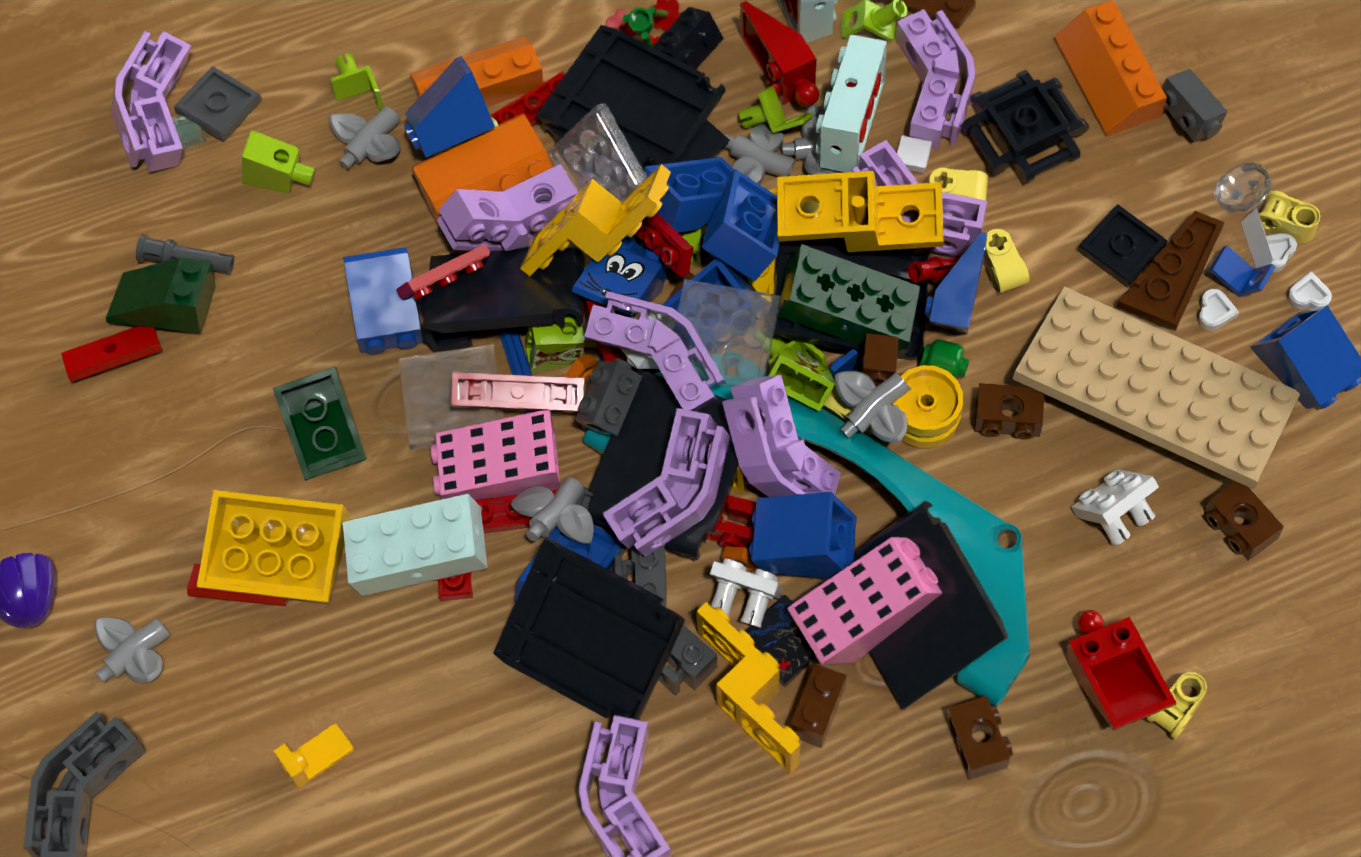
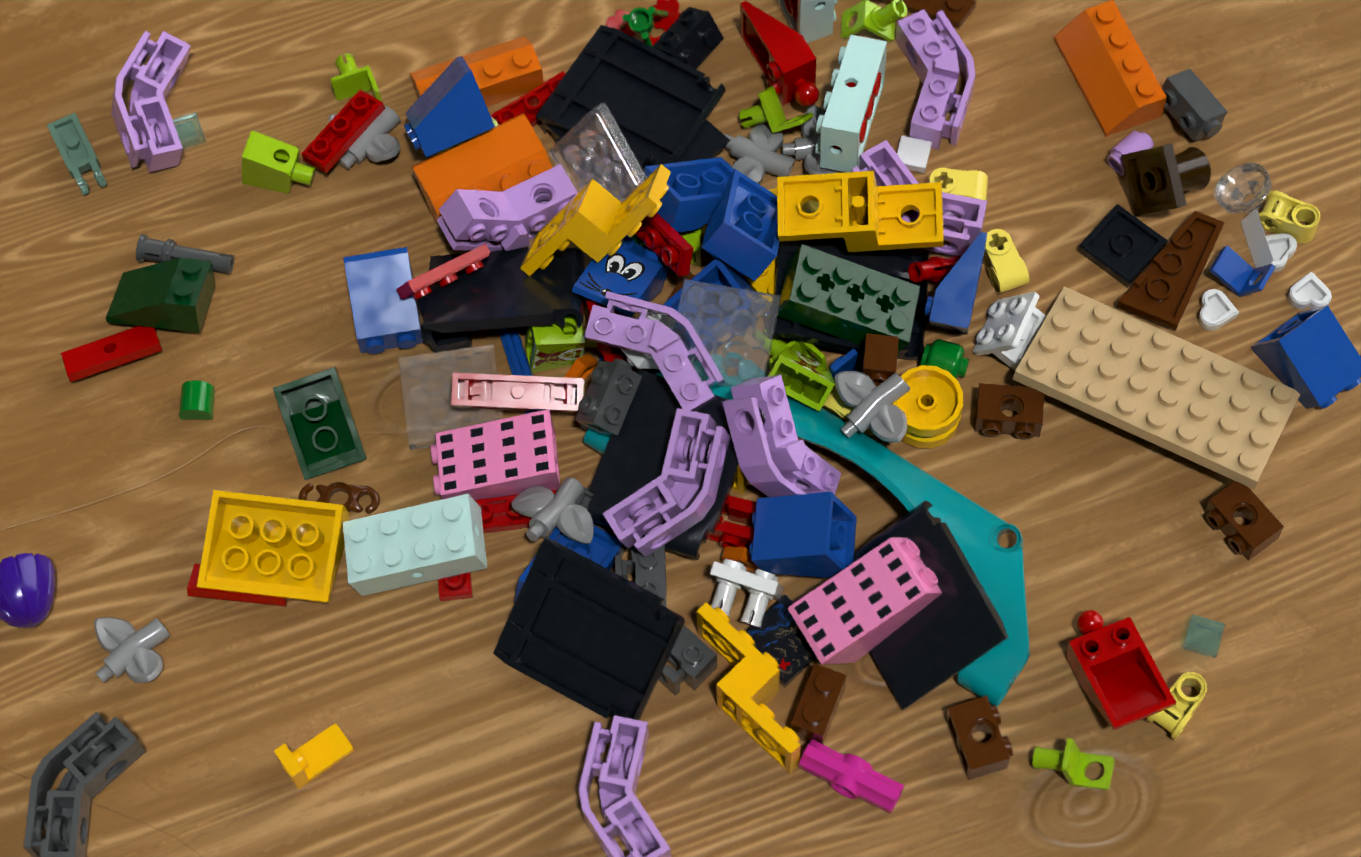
dark grey tile [174,66,262,142] -> none
black brick [961,70,1089,184] -> none
white plate [1071,470,1159,545] -> none
none -> sand green hinge [47,113,107,196]
none -> green brick [179,380,215,420]
none -> reddish brown piece [298,482,380,514]
none -> red tile [301,89,385,173]
none -> dark pink piece [799,739,904,814]
none -> white bracket [973,292,1046,370]
none -> lime bracket [1033,738,1115,790]
none -> lavender brick [1107,130,1154,176]
none -> dark brown plant [1121,143,1211,216]
none -> clear light blue tile [1183,614,1225,658]

